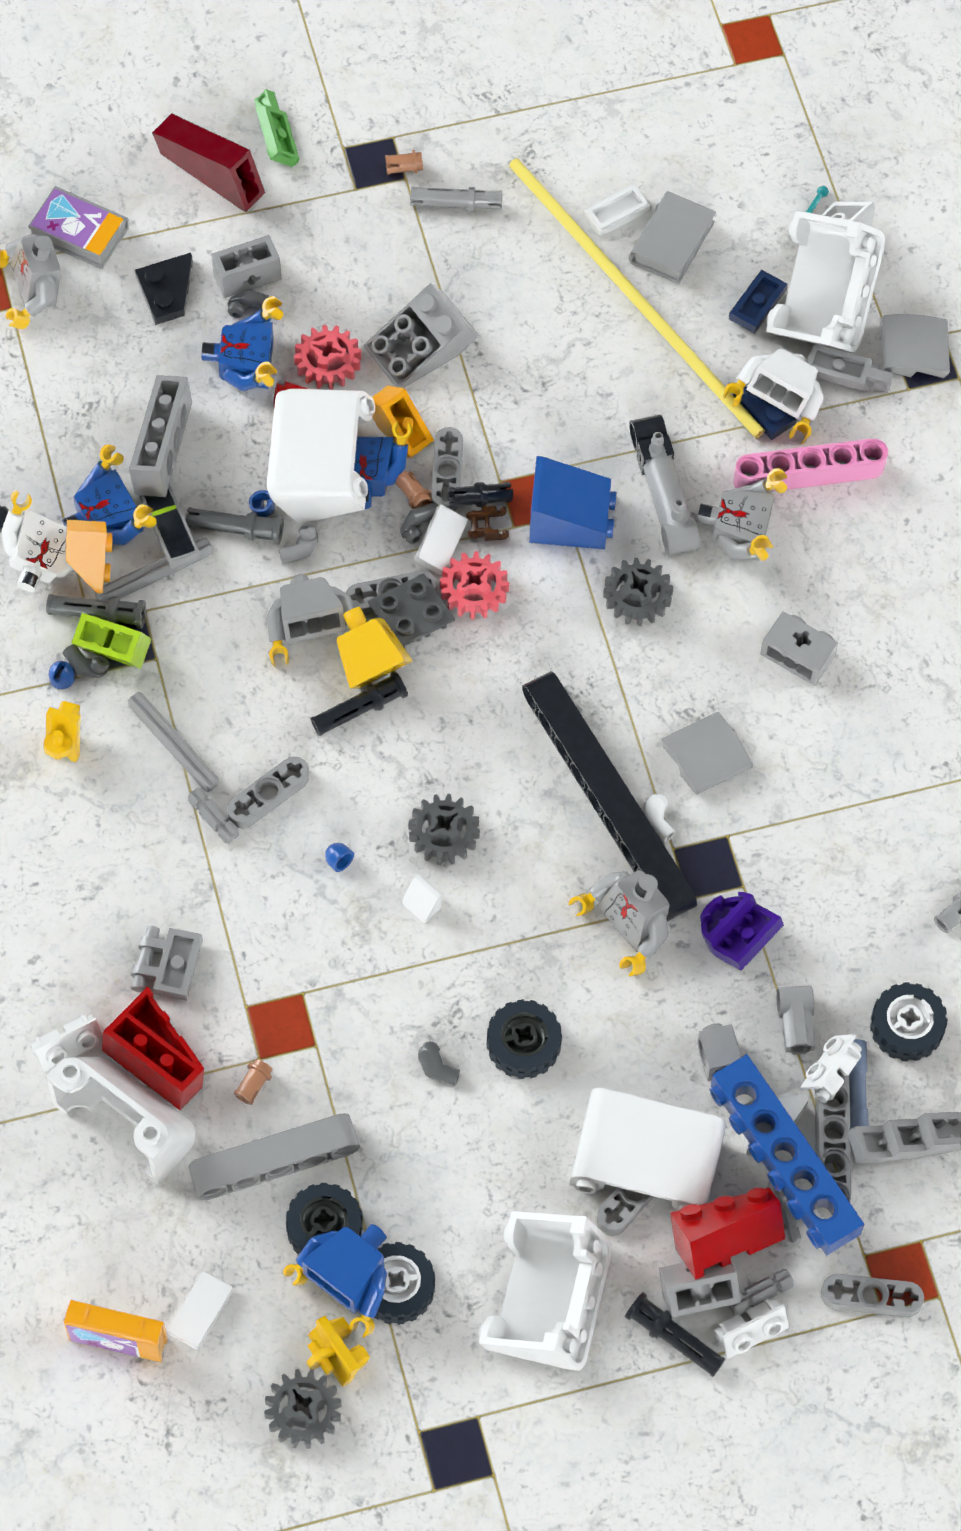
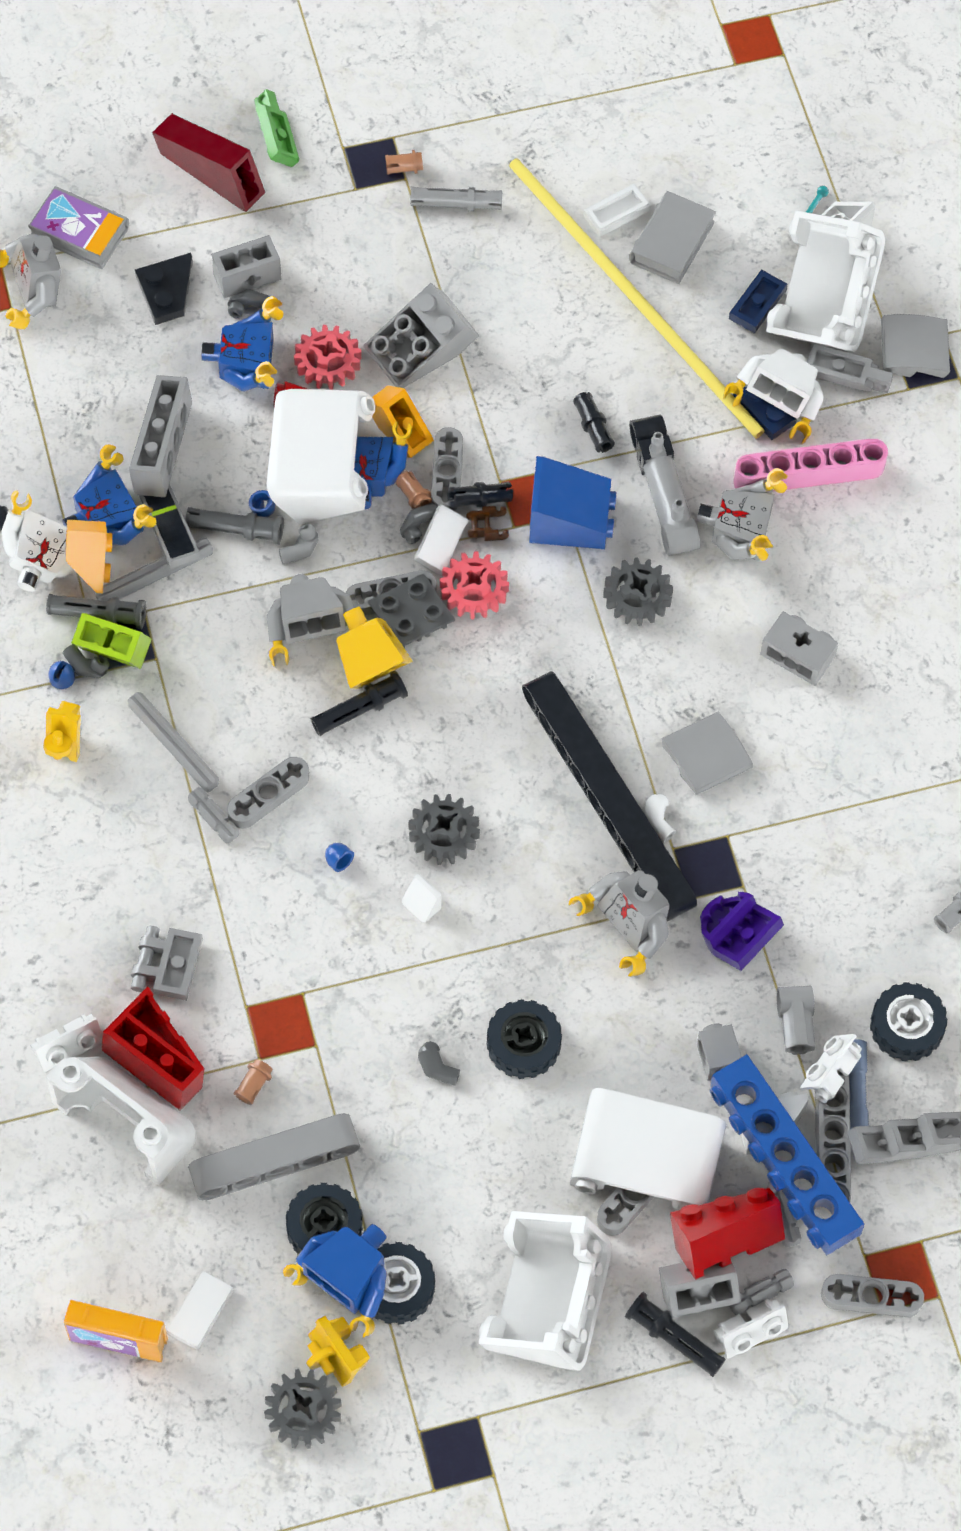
none -> black pin [573,392,615,453]

